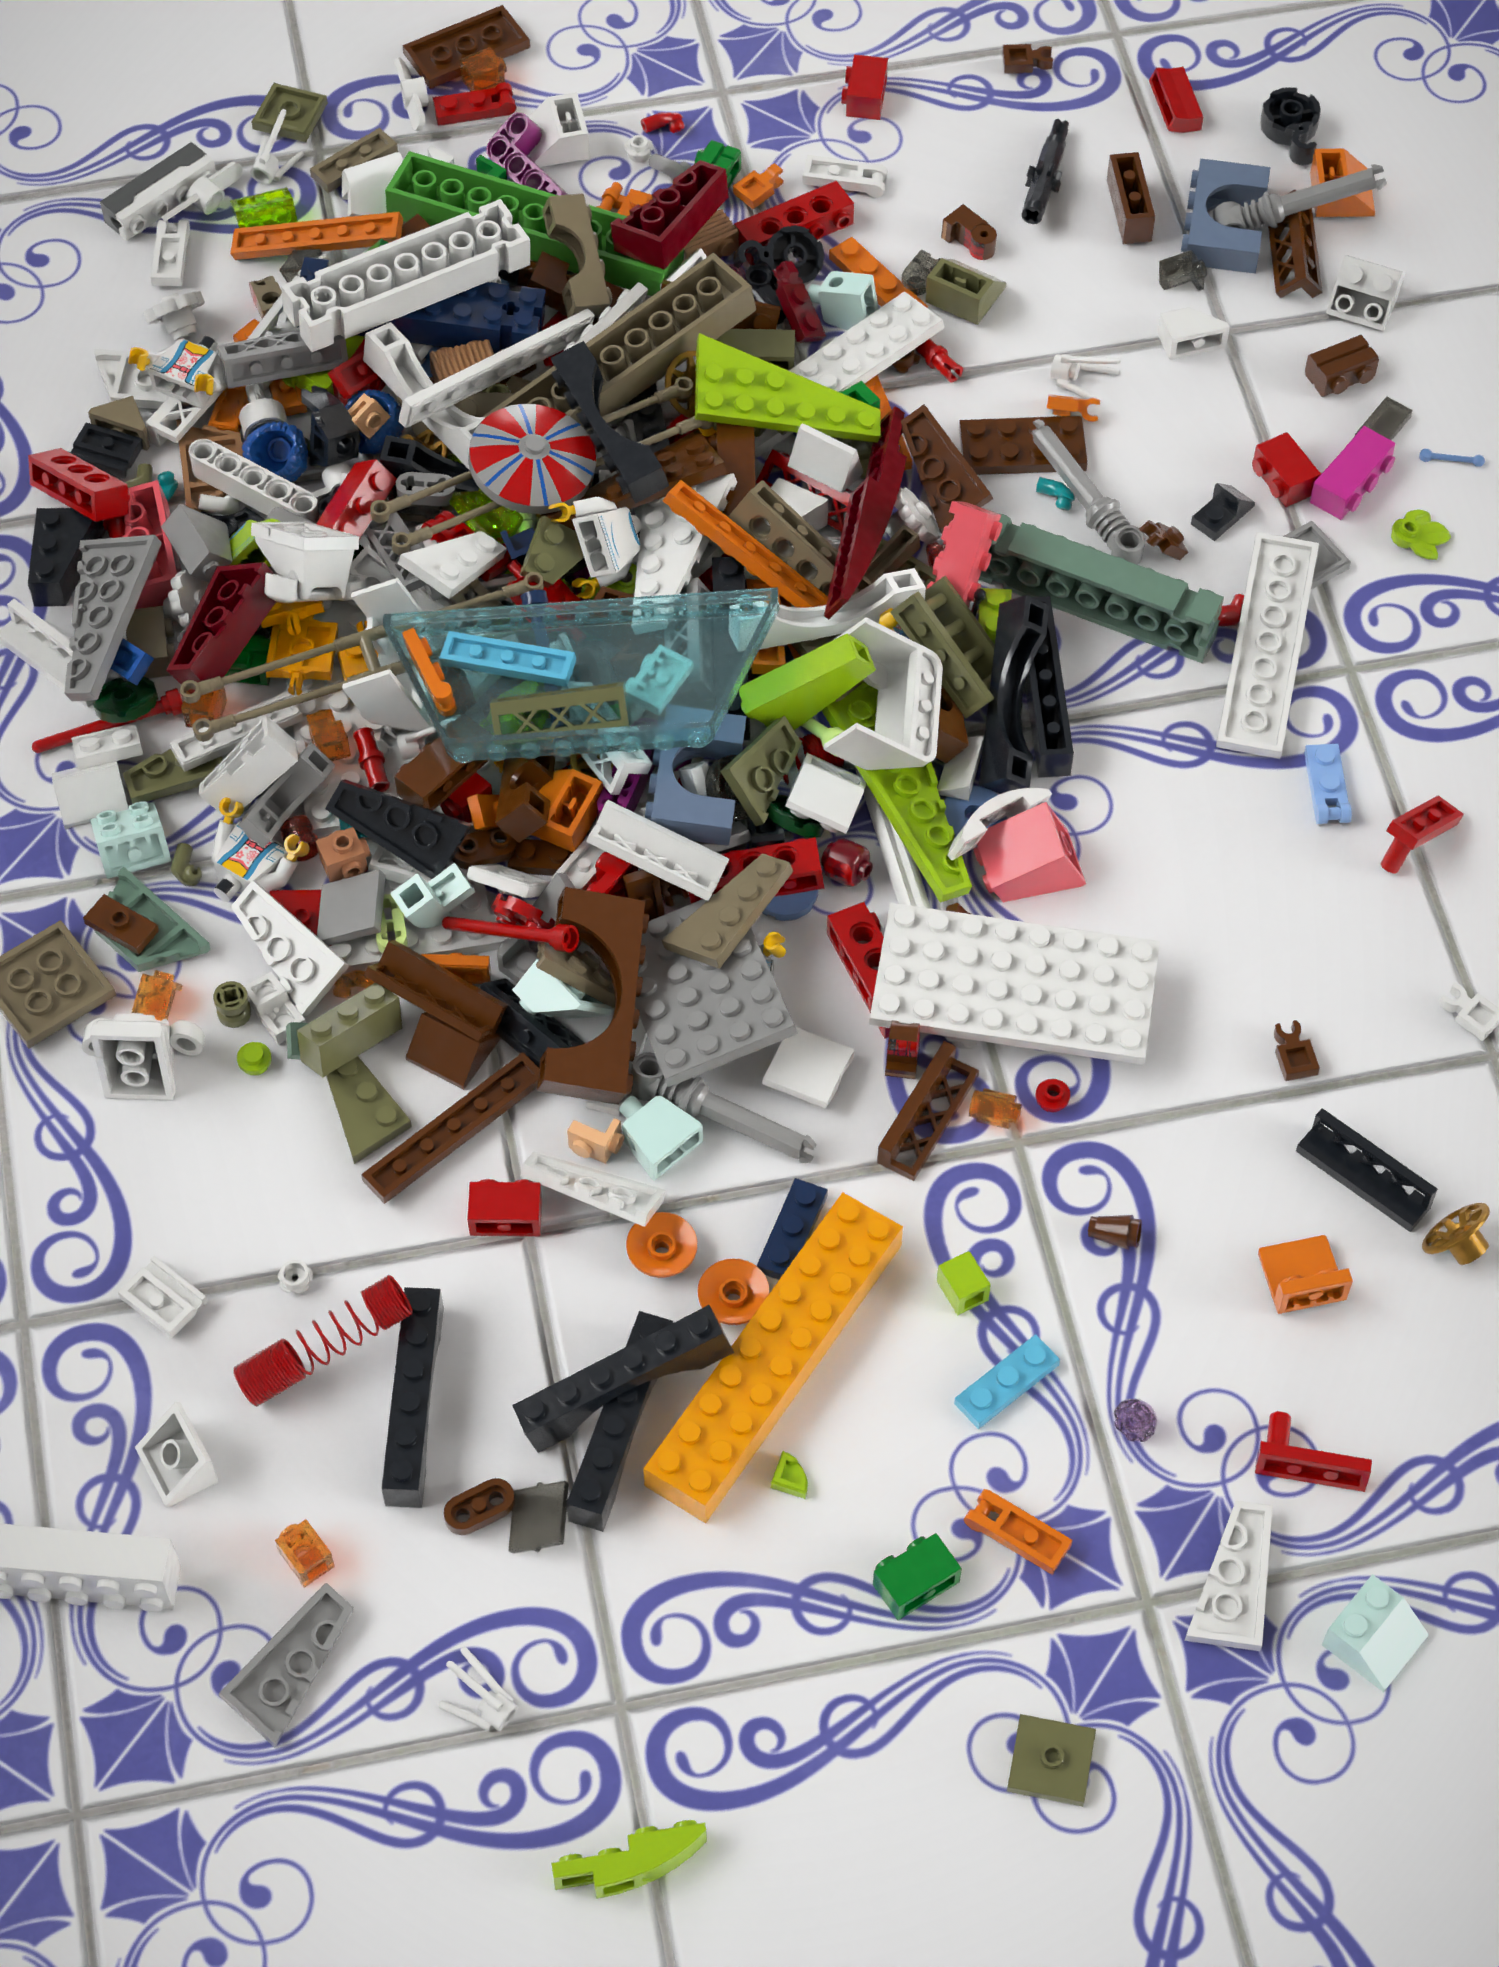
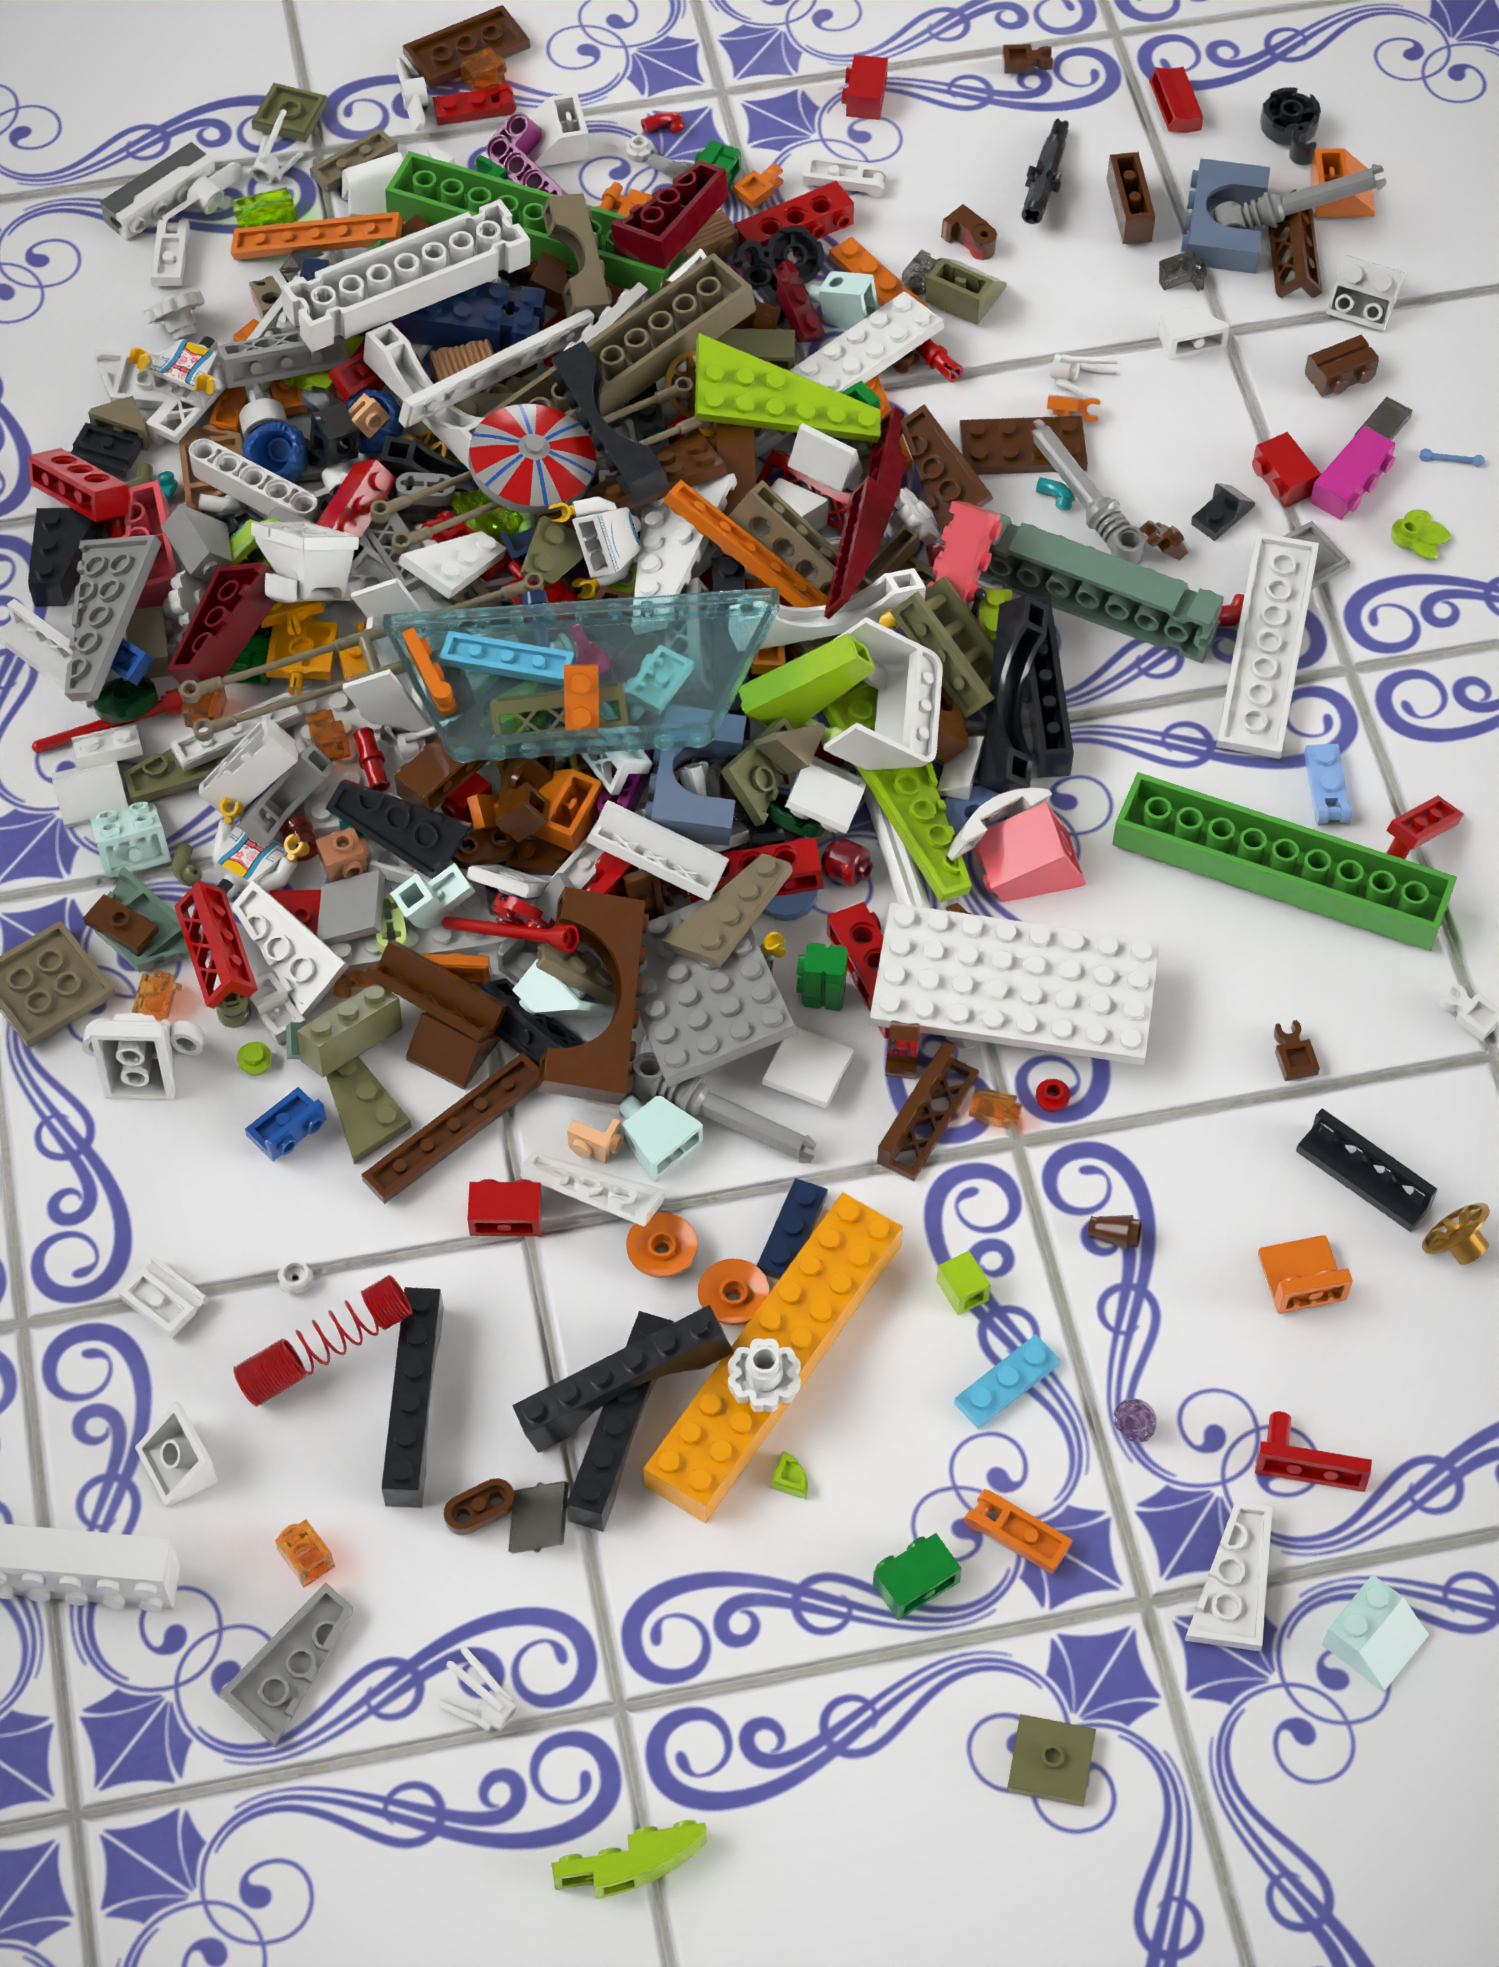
none -> red fence [174,880,258,1009]
none -> blue bracket [245,1087,327,1162]
none -> orange plate [564,664,600,733]
none -> clear pink plate [569,623,610,676]
none -> white plant [728,1338,801,1412]
none -> dark tan slope [754,723,825,774]
none -> green brick [796,942,848,1011]
none -> bright green brick [1112,772,1457,951]

